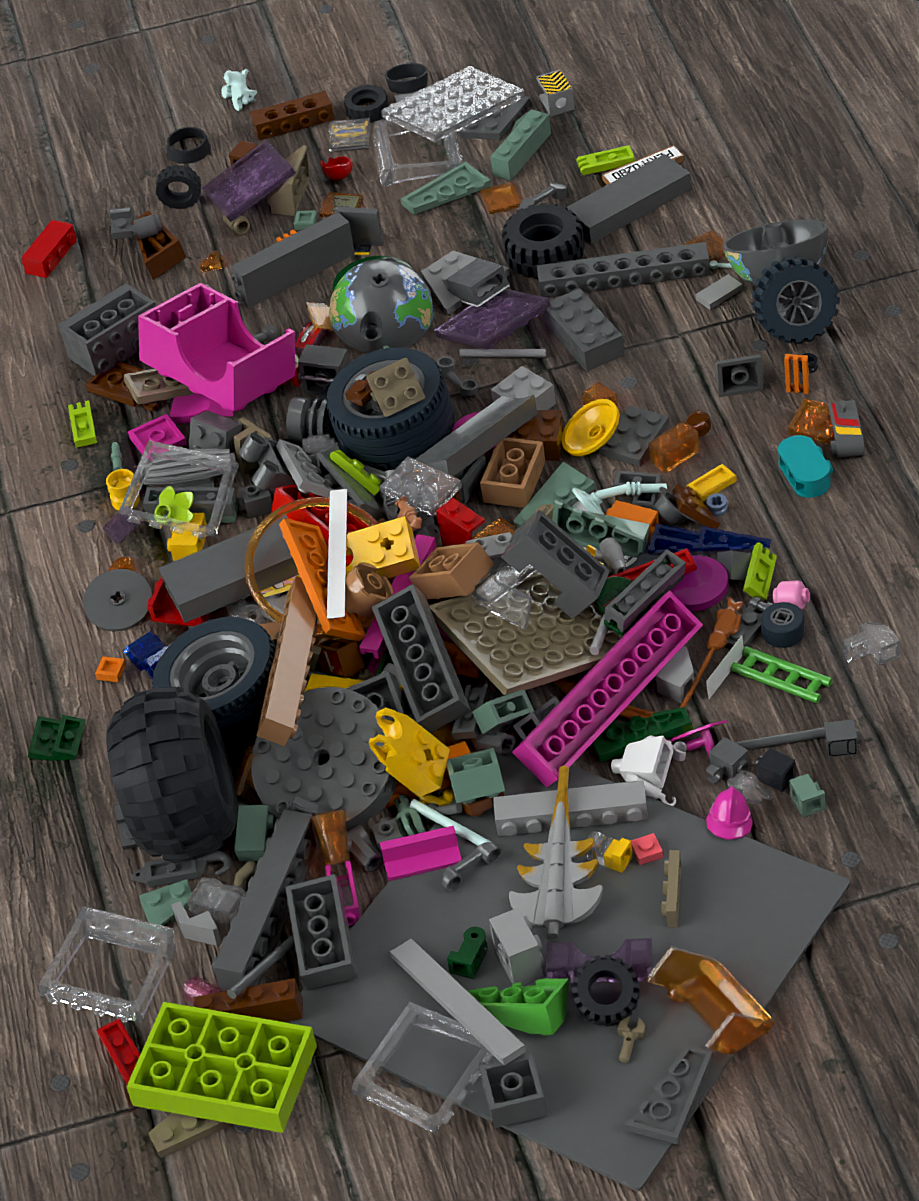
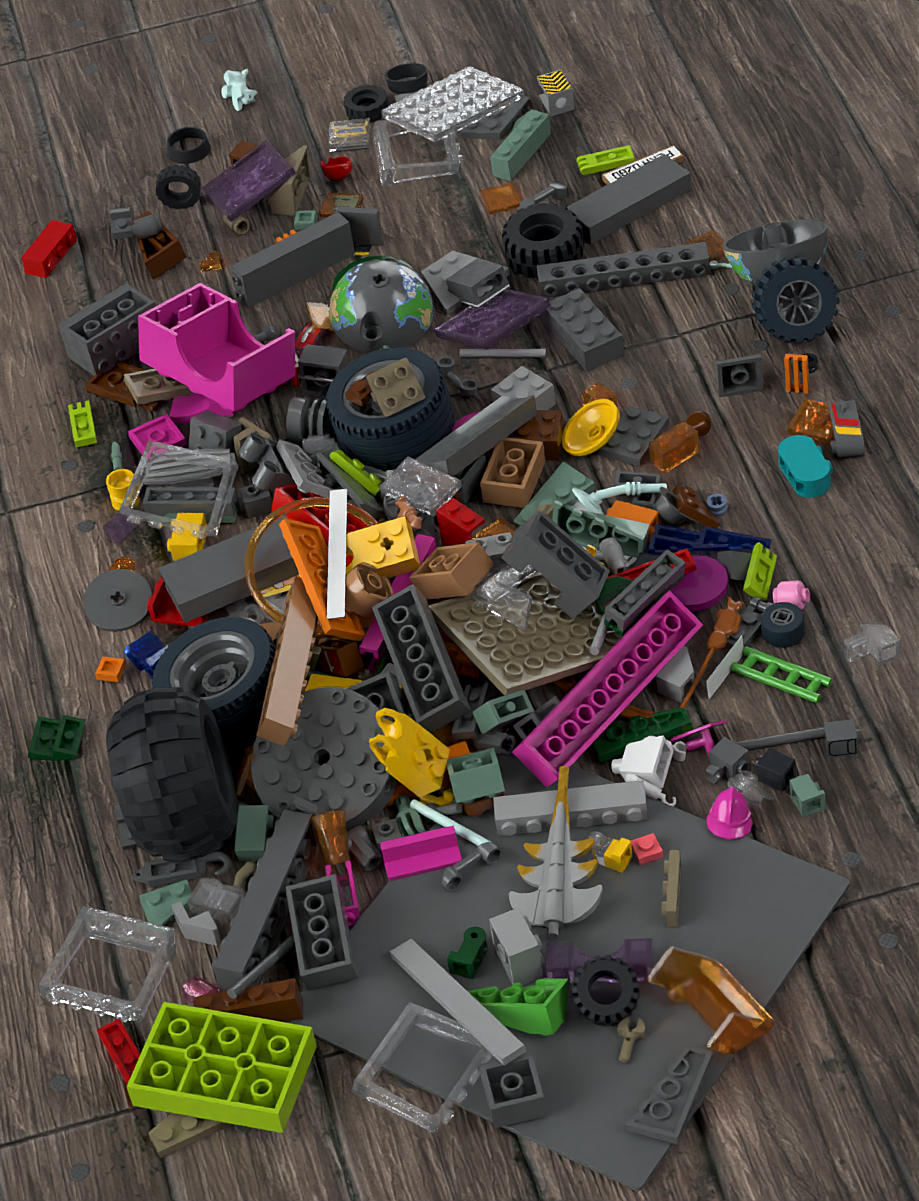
lime plate [154,486,194,526] -> none
reddish brown brick [250,91,335,141] -> none
sand green wing [401,161,491,215] -> none
yellow tile [686,464,737,502] -> none
light grey tile [696,274,743,310] -> none

